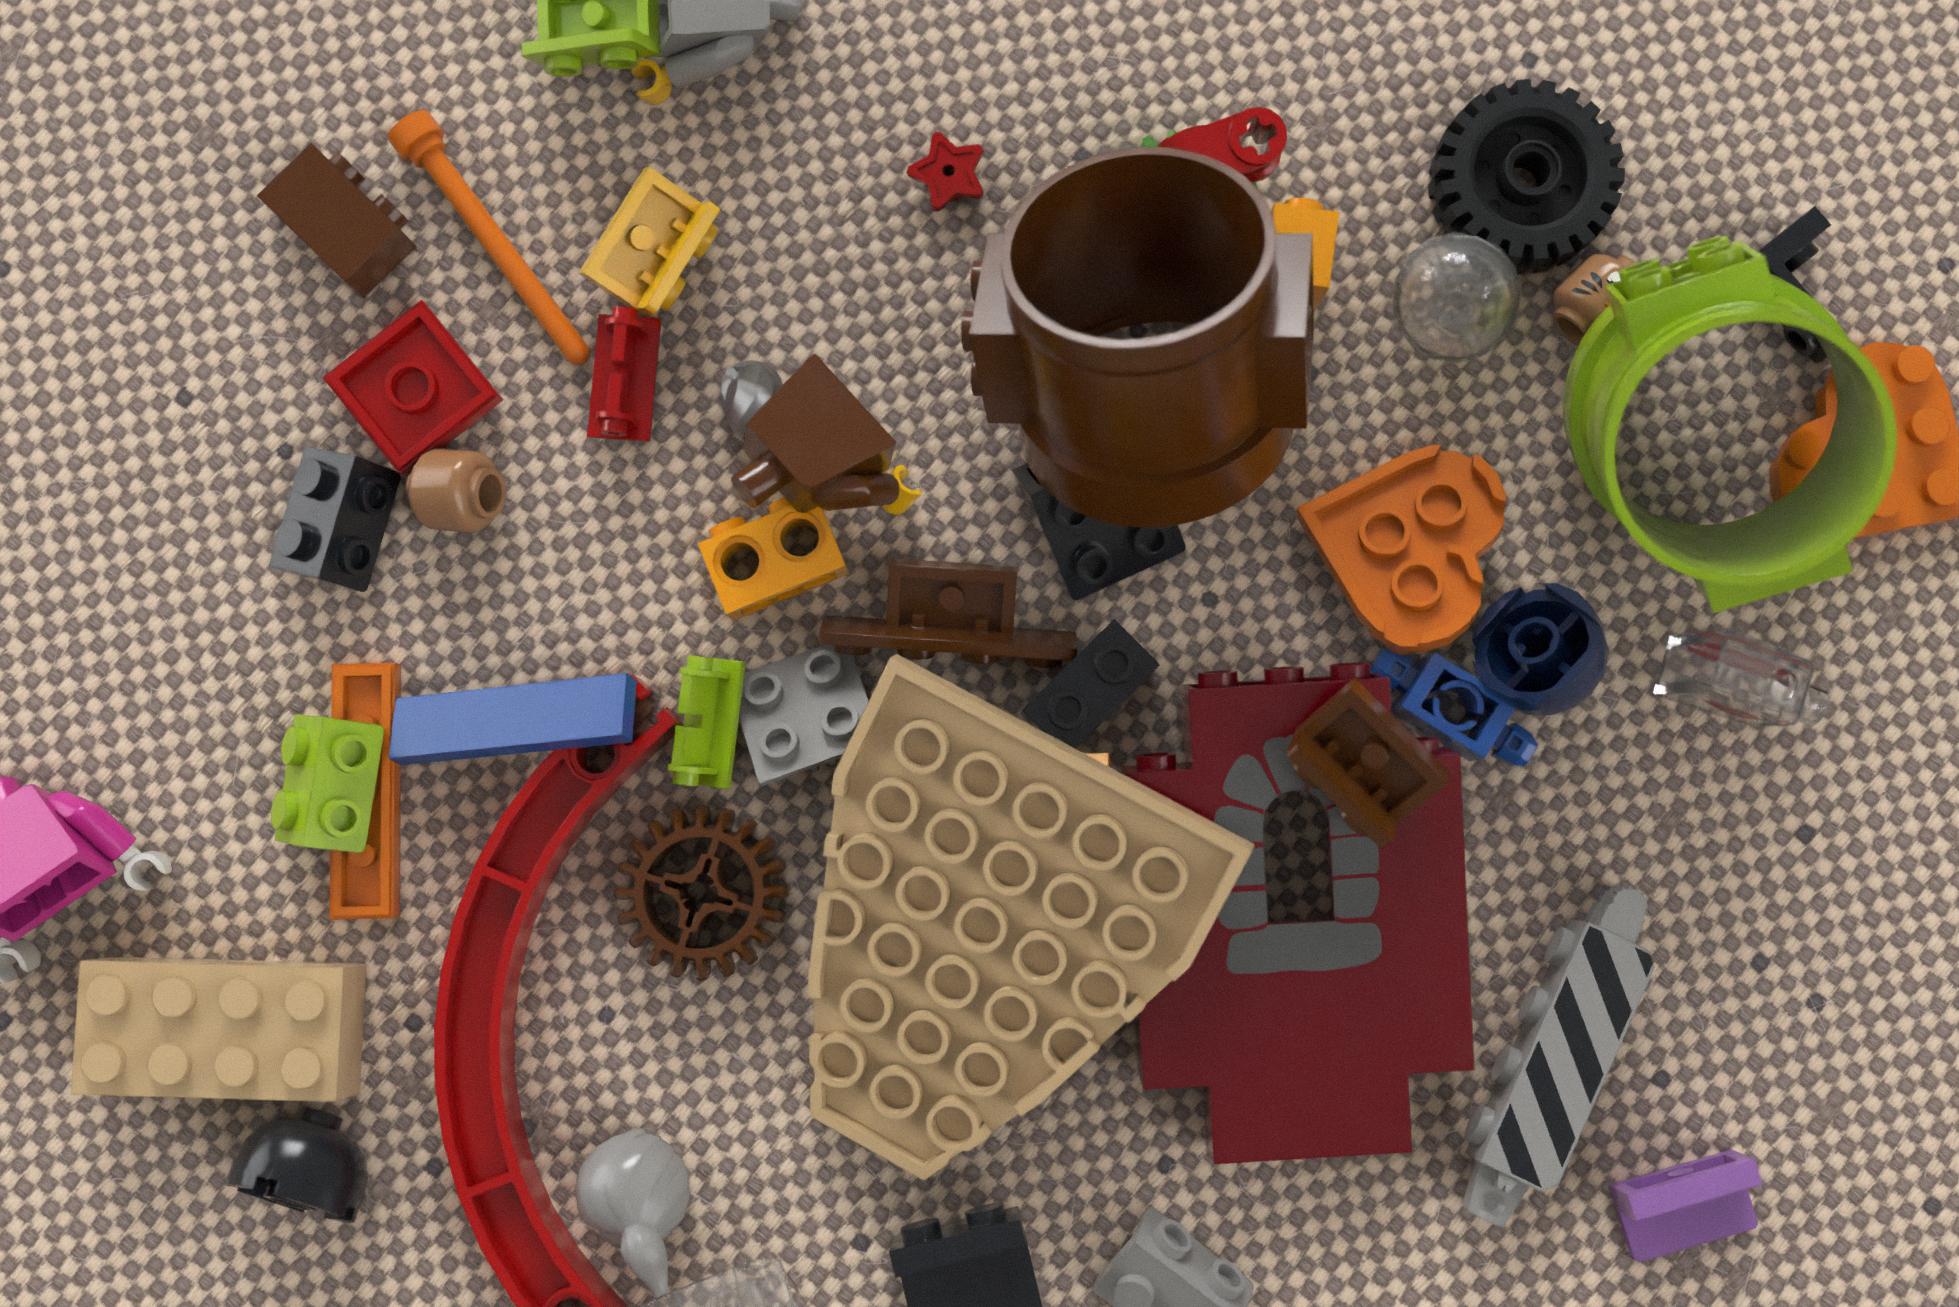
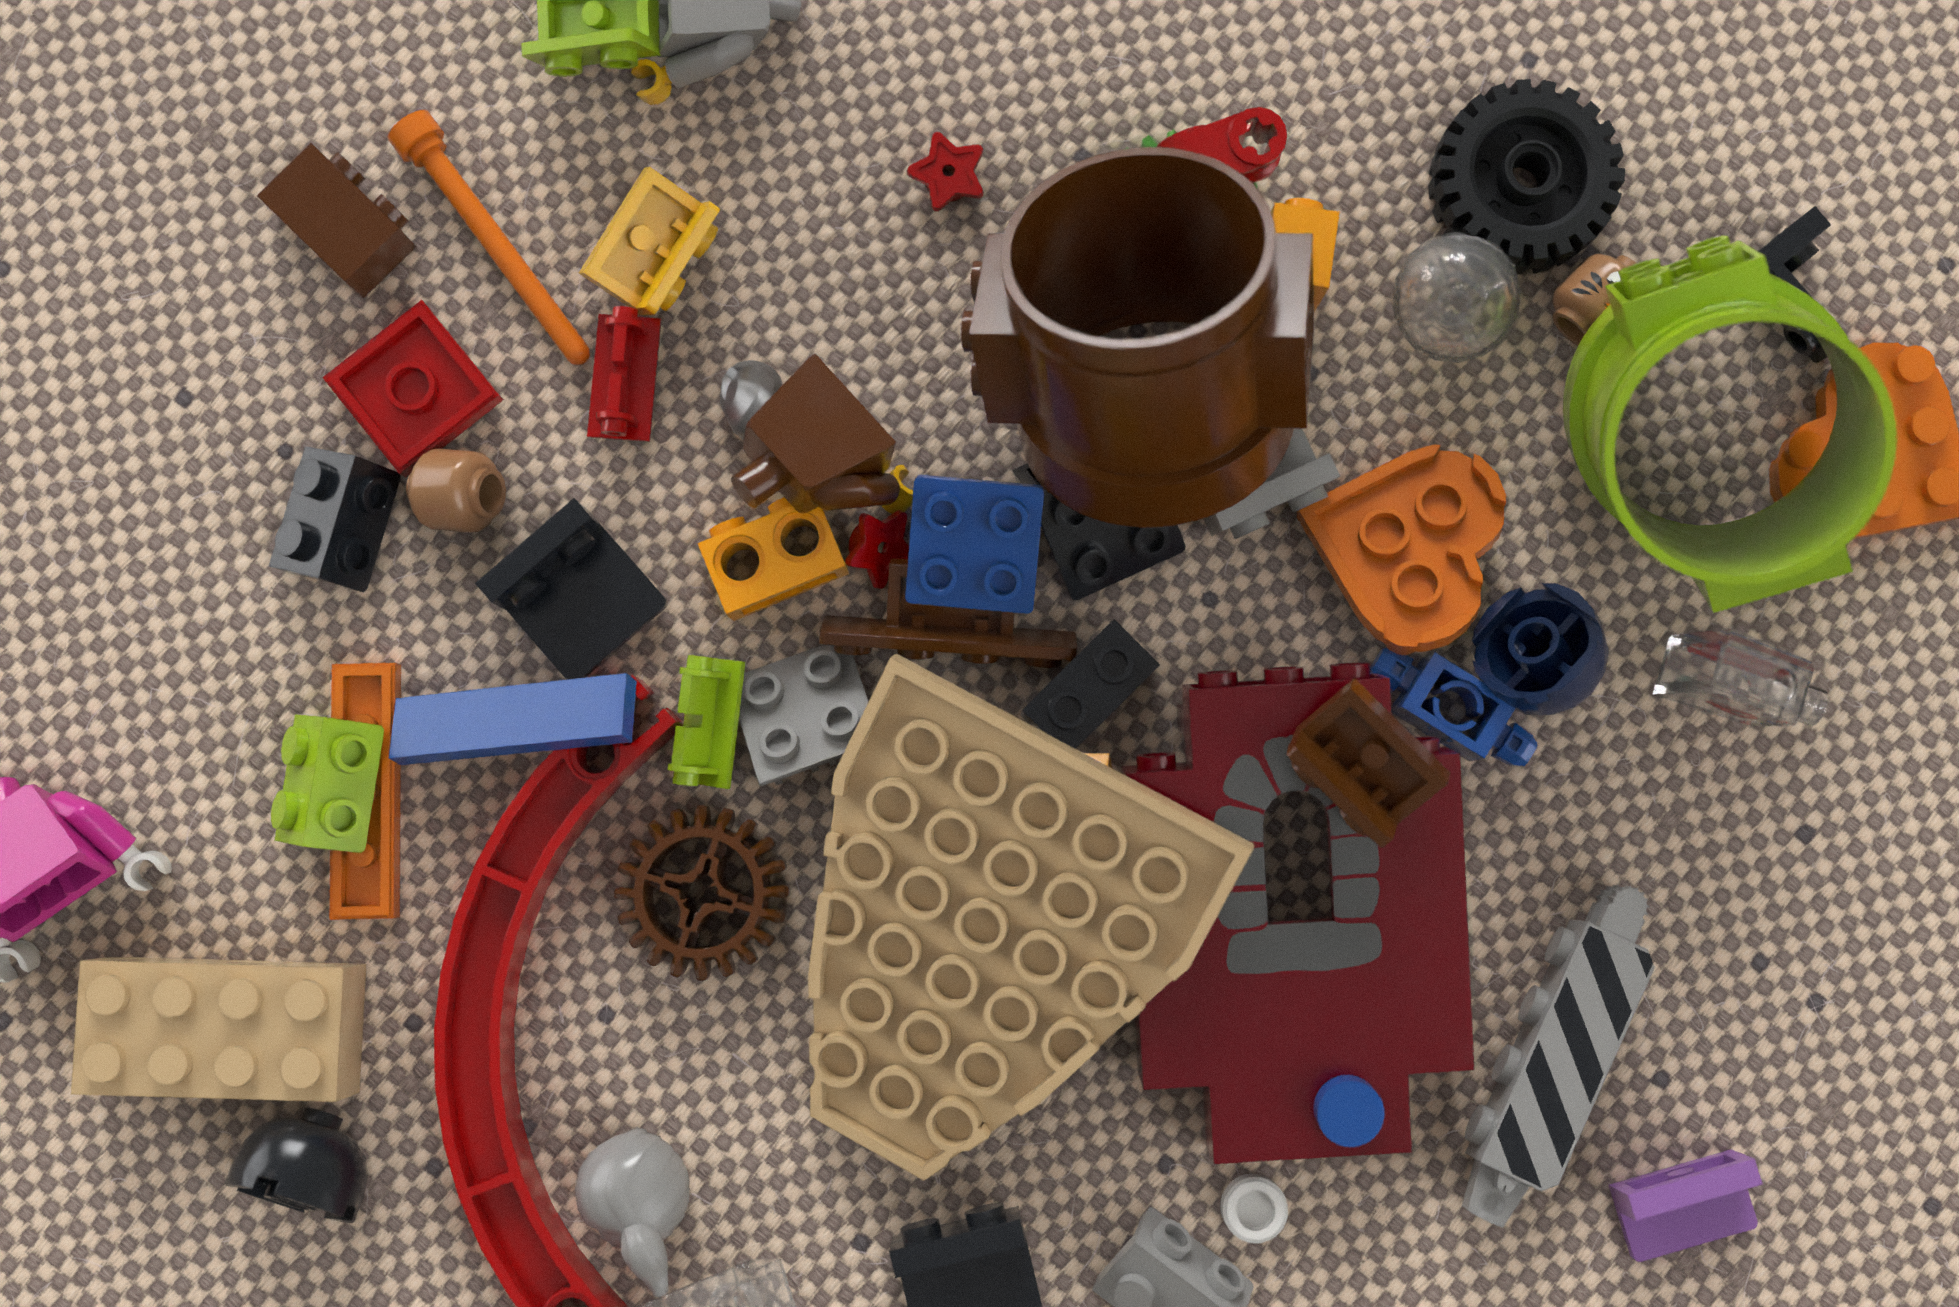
none -> black bracket [475,498,668,679]
none -> red plate [845,510,909,589]
none -> blue bracket [905,475,1044,614]
none -> light grey bracket [1203,429,1340,539]
none -> white tile [1220,1174,1288,1243]
none -> blue tile [1314,1075,1384,1147]

